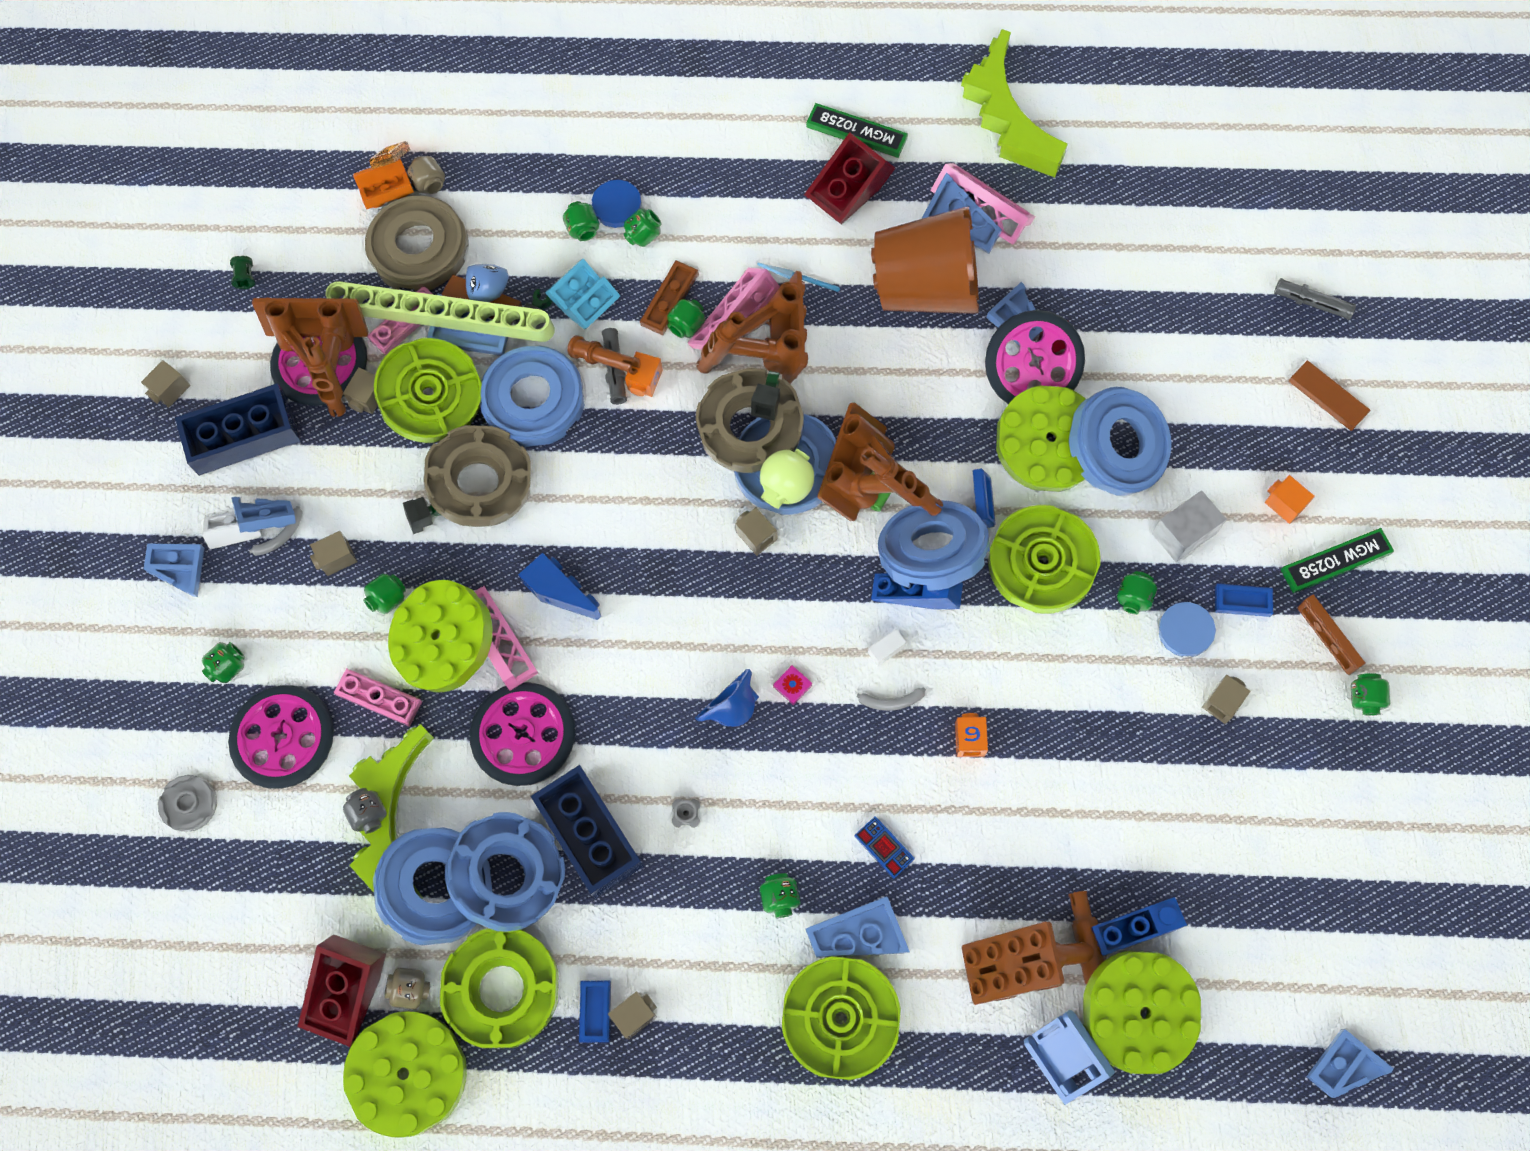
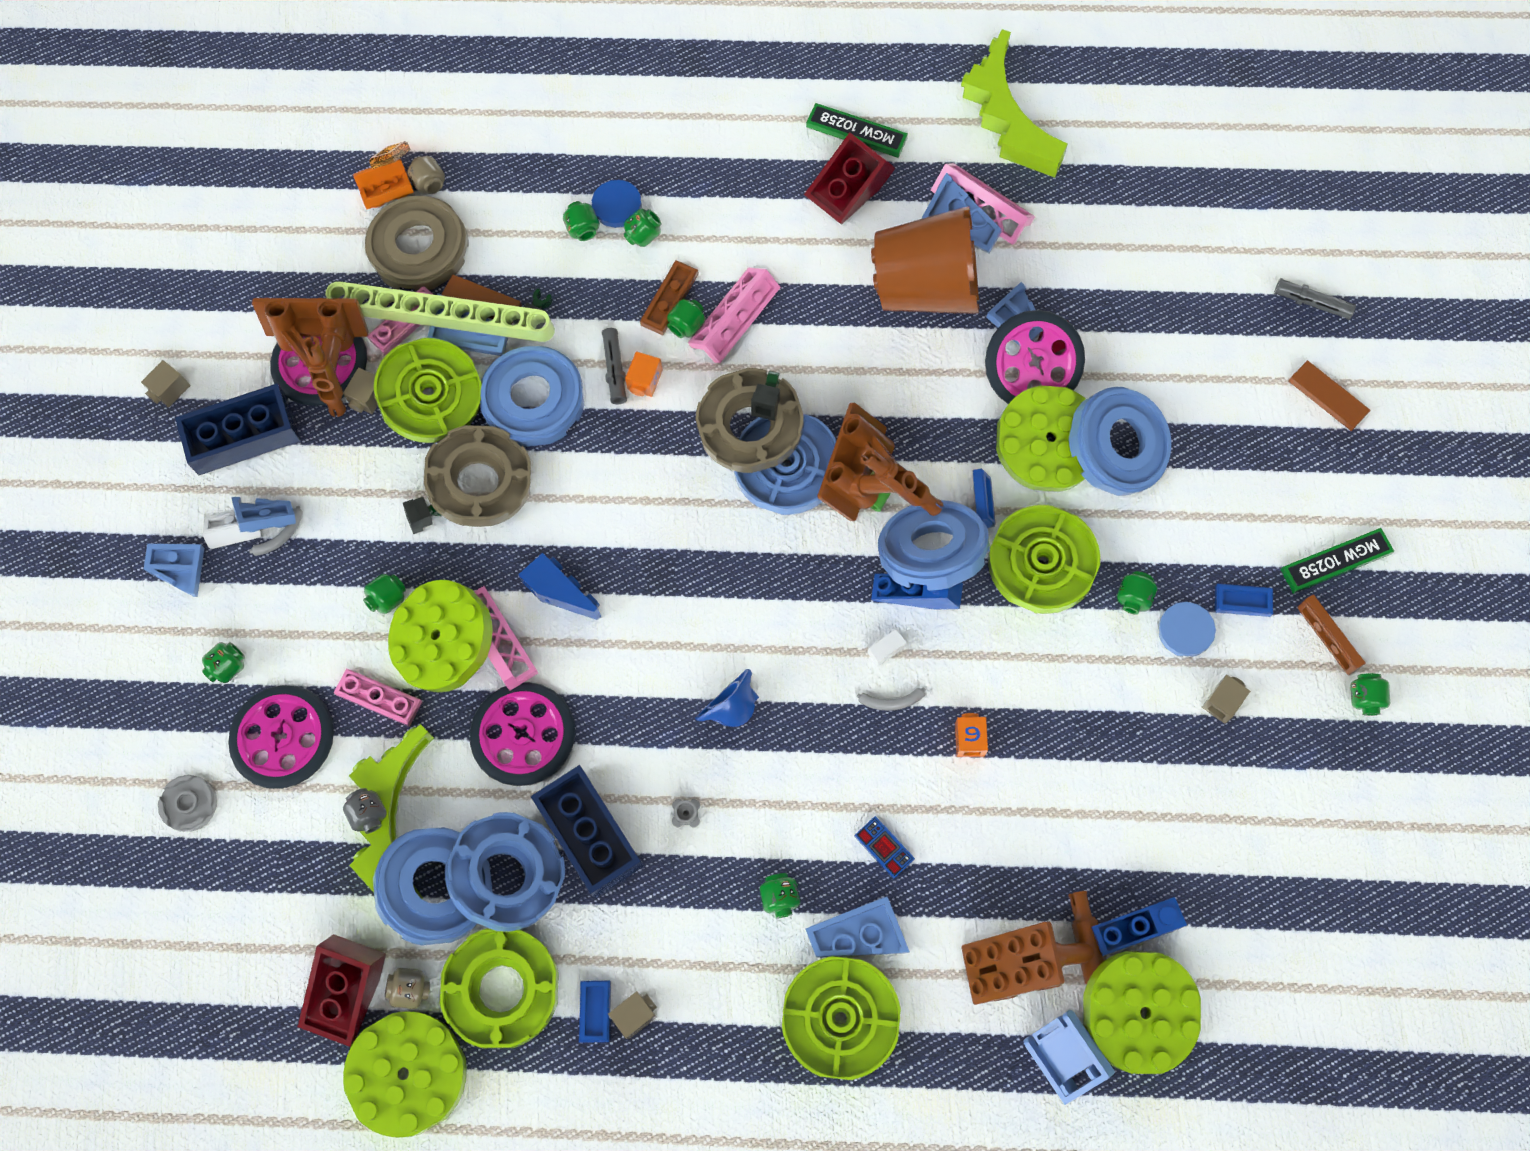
dark green bush [230,255,255,289] -> none
dark tan brick [310,531,357,576] -> none
medium blue piece [466,264,509,302] -> none
medium azure slope [545,259,620,330] -> none
dark orange pin [567,335,641,375] -> none
dark orange plate [697,271,808,384] -> none
dark tan brick [735,507,777,556] -> none
dark azure piece [757,263,840,292] -> none
yellowish green brick [760,449,814,509] -> none
dark pink tile [773,665,812,706] -> none
flat silver piece [1152,490,1227,563] -> none
orange brick [1264,475,1315,524] -> none
medium blue wing [1306,1029,1394,1098] -> none

